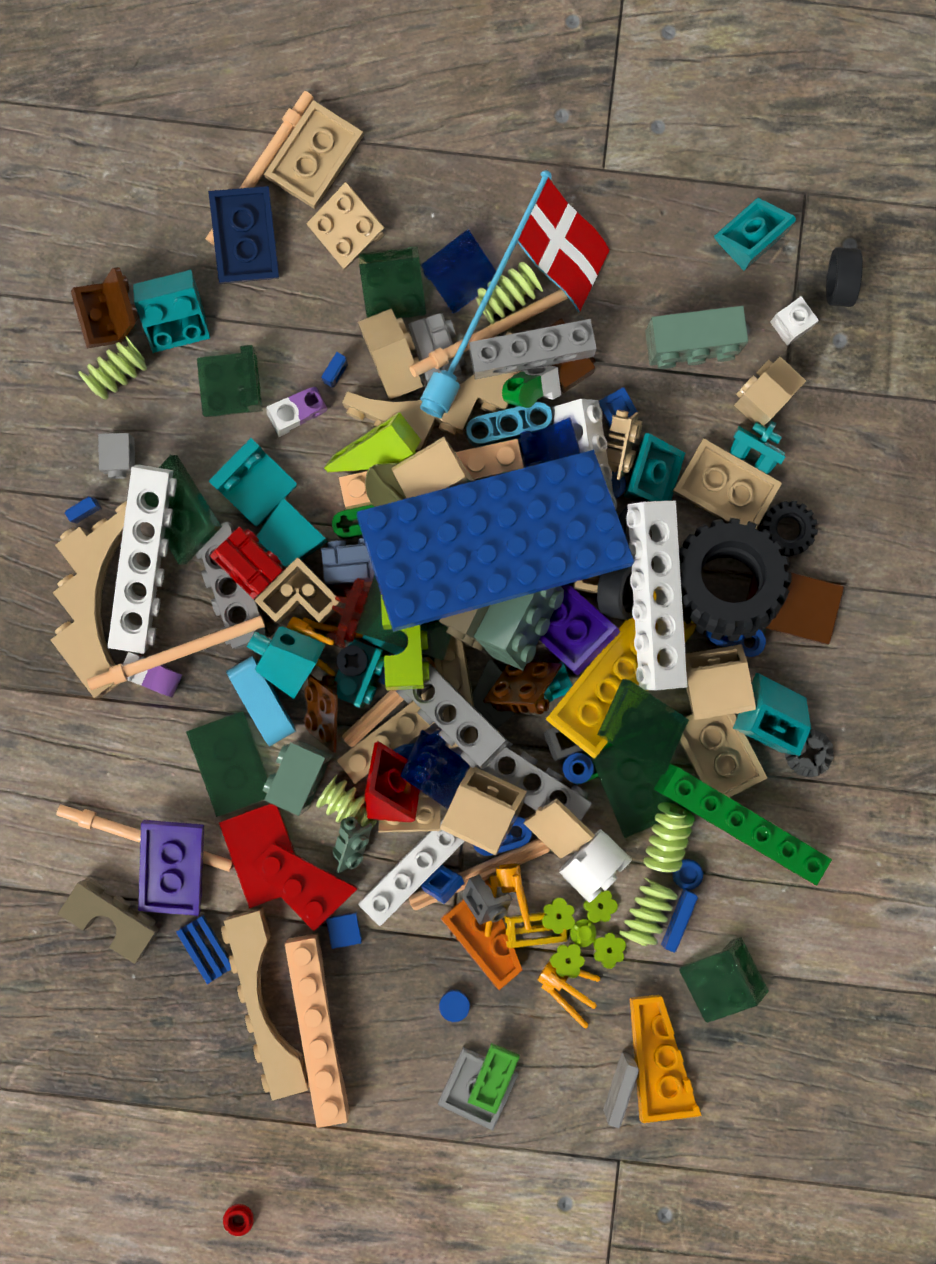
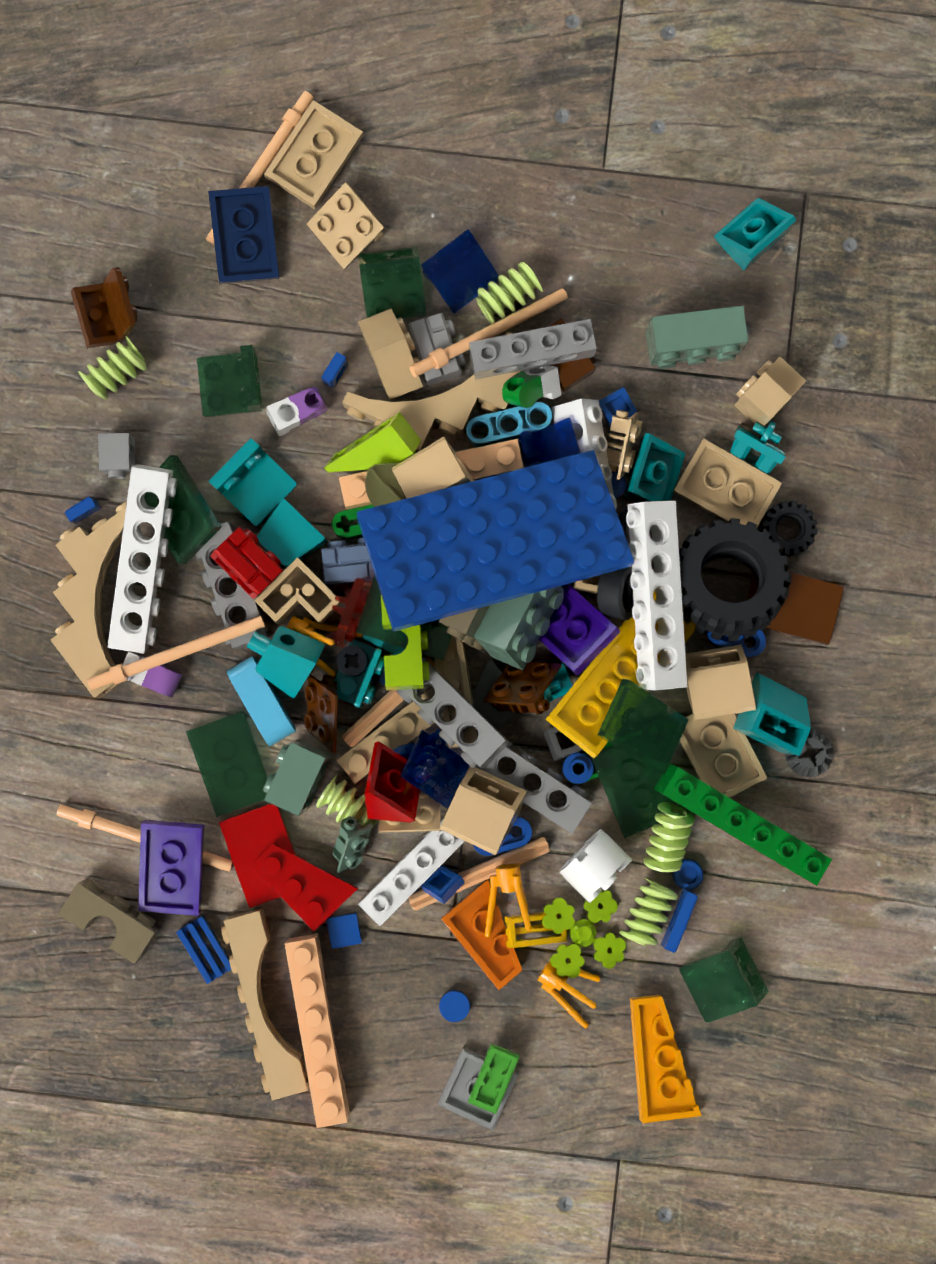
teal slope [133,270,210,353] -> none
red plate [223,1204,254,1236] -> none
flag [420,170,610,418] -> none
dark grey bracket [461,875,513,925] -> none
tan piece [523,799,595,859] -> none
light grey tile [603,1052,639,1129] -> none
white brick [770,296,819,346] -> none
black tyre [826,247,863,307] -> none

